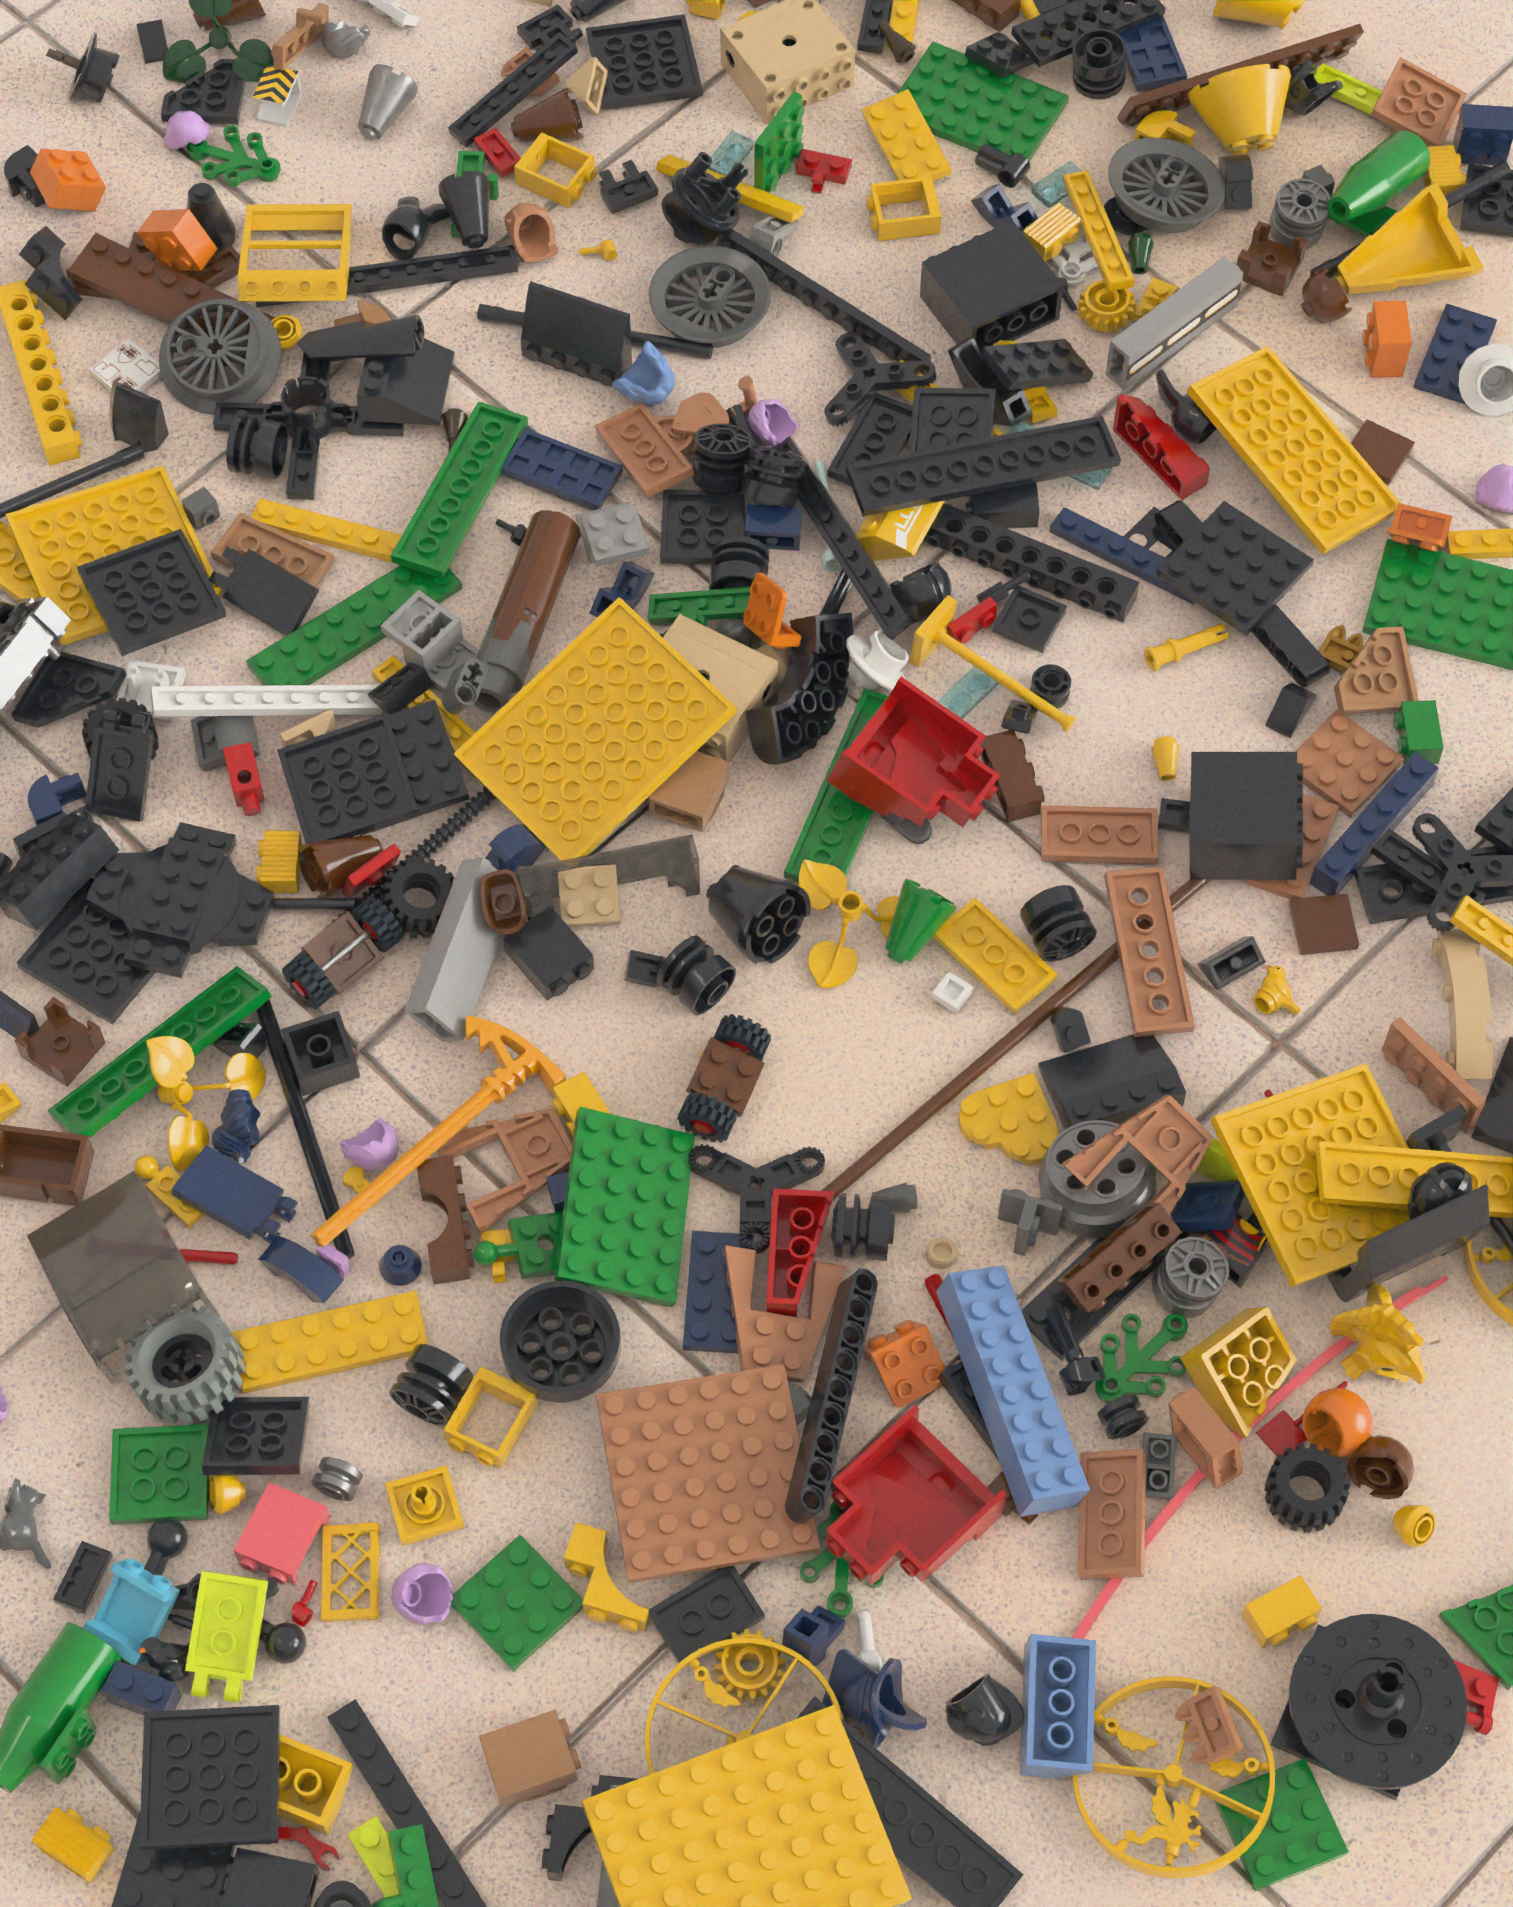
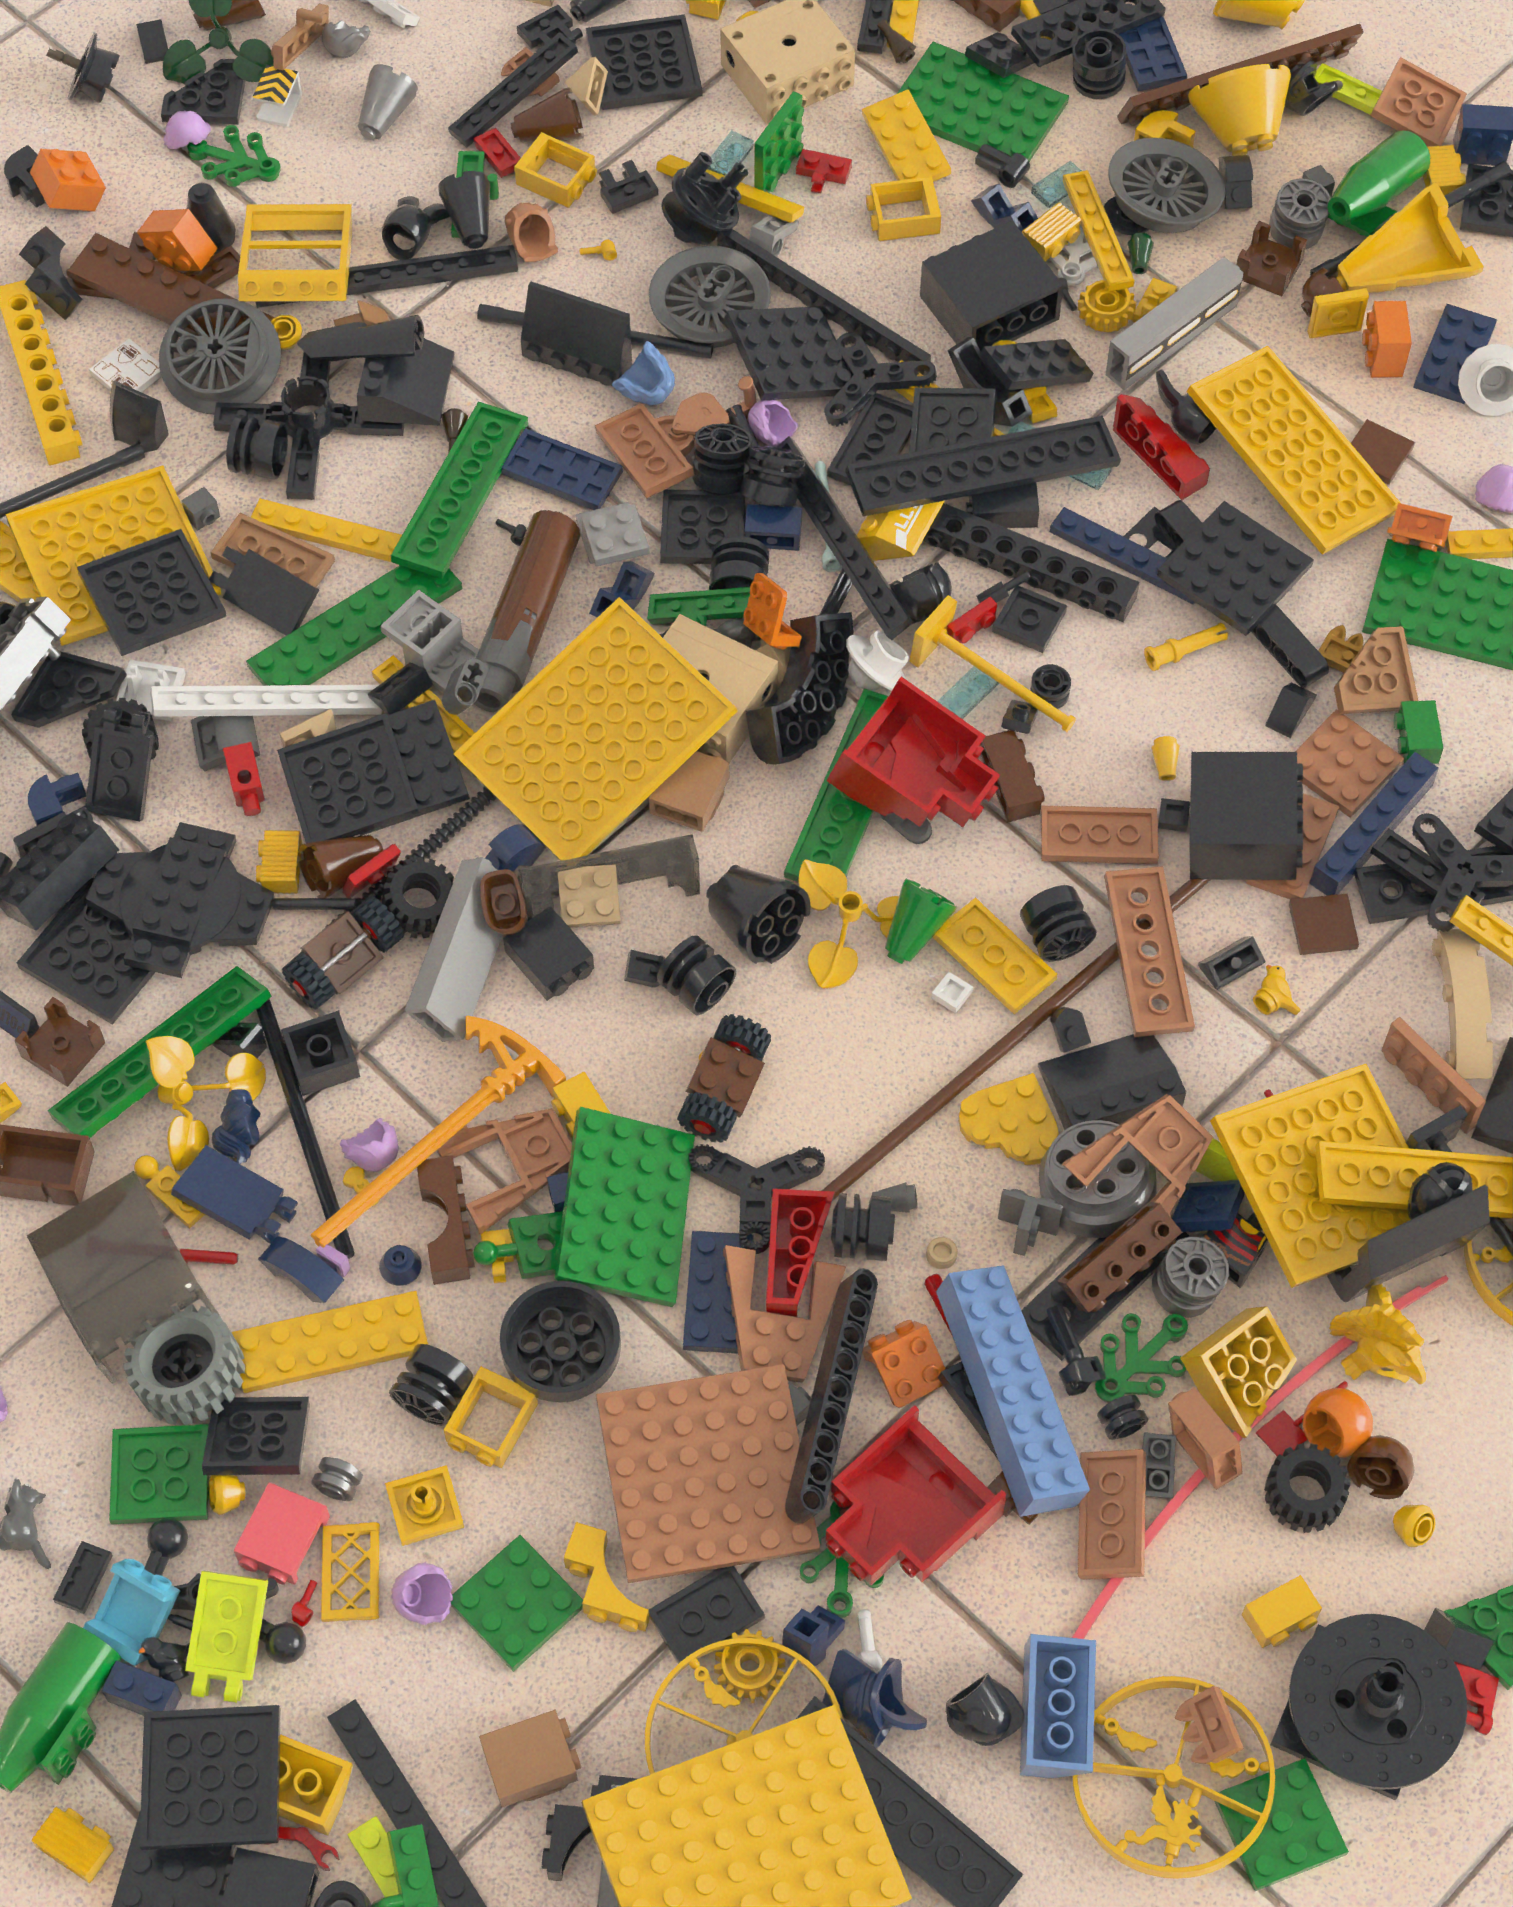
none -> black plate [724,306,853,401]
none -> yellow tile [1307,288,1369,338]
none -> black slope [1424,1608,1495,1670]

